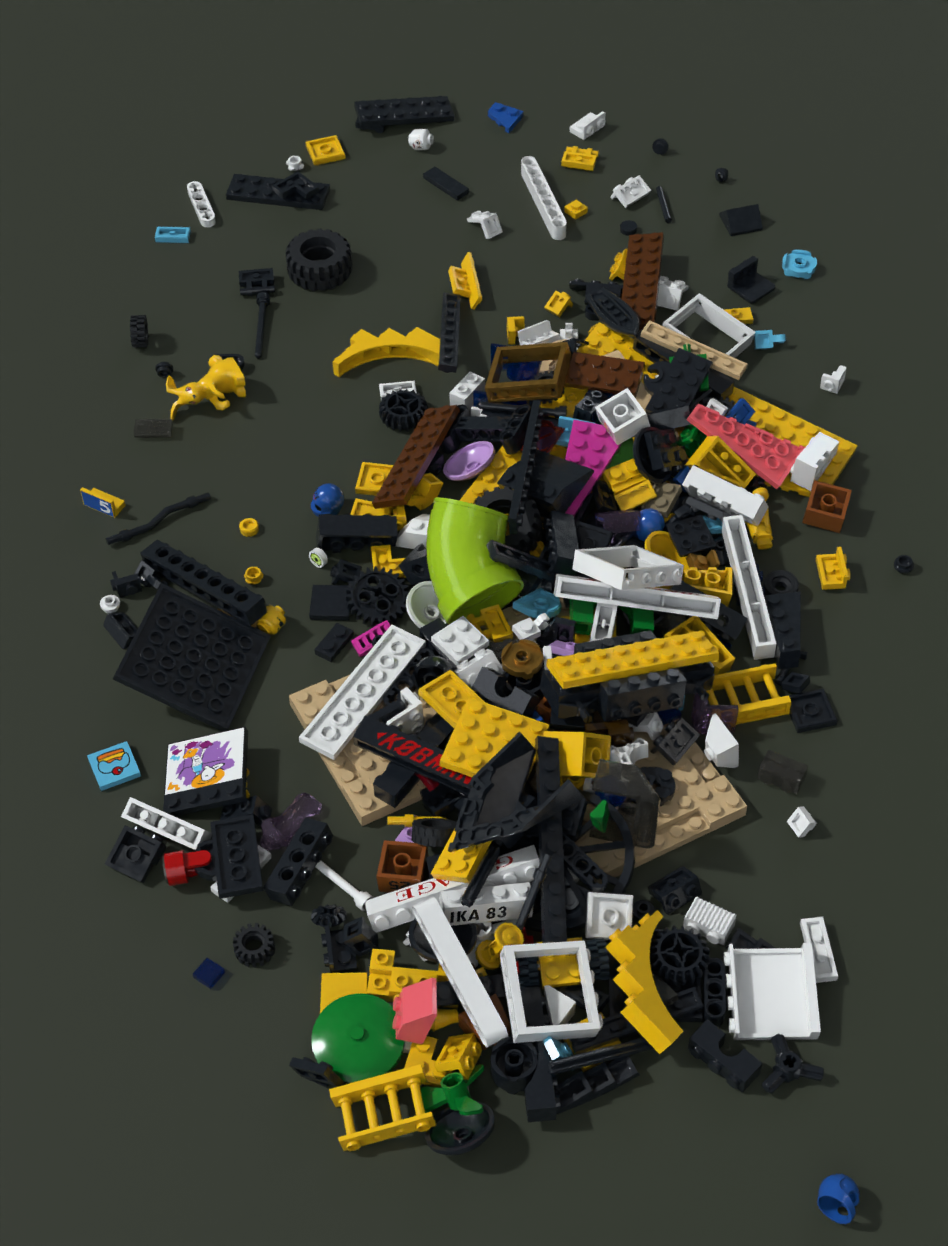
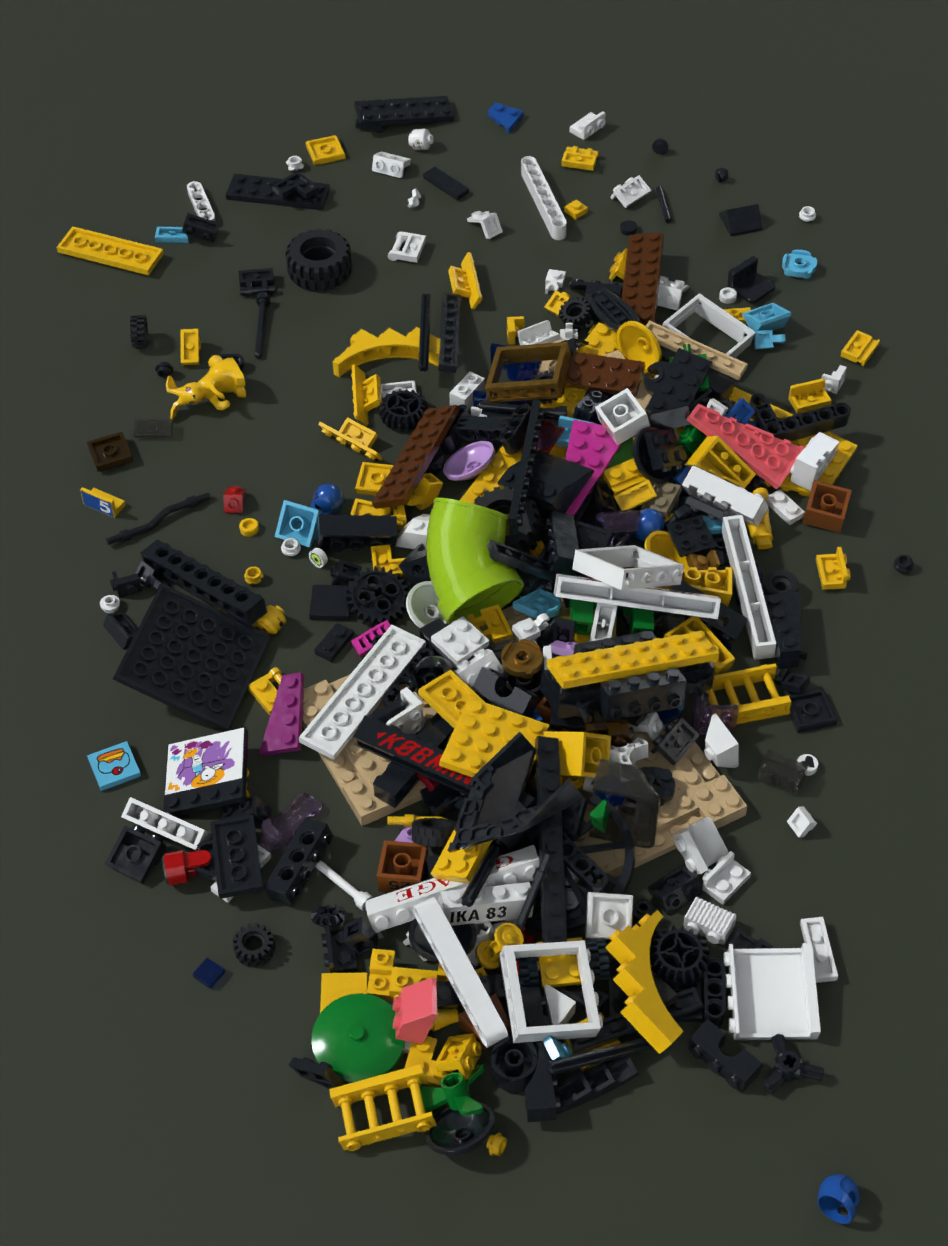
none -> yellow plate [57,226,164,275]
none -> dark brown plate [87,432,133,472]
none -> yellow plate [181,329,201,365]
none -> black bracket [182,213,220,243]
none -> red bracket [223,486,246,513]
none -> yellow plate [248,667,282,716]
none -> magenta wing [259,672,305,756]
none -> medium azure slope [275,500,321,547]
none -> white plate [281,538,301,556]
none -> yellow bracket [318,417,383,461]
none -> yellow bracket [351,364,382,426]
none -> white bracket [372,152,411,178]
none -> white plate [388,232,426,263]
none -> white piece [408,188,421,208]
none -> black axle [418,293,431,372]
none -> yellow plate [486,1132,507,1156]
none -> white plate [545,269,566,294]
none -> black tyre [559,297,593,330]
none -> yellow dish [617,321,661,372]
none -> white bracket [672,817,728,875]
none -> white bracket [702,851,751,905]
none -> white tile [719,287,737,304]
none -> medium azure slope [743,303,791,331]
none -> black beam [749,393,851,441]
none -> white plate [766,489,805,525]
none -> yellow bracket [788,378,832,414]
none -> white tile [796,754,818,776]
none -> white plate [799,206,816,222]
none -> yellow plate [840,330,880,366]

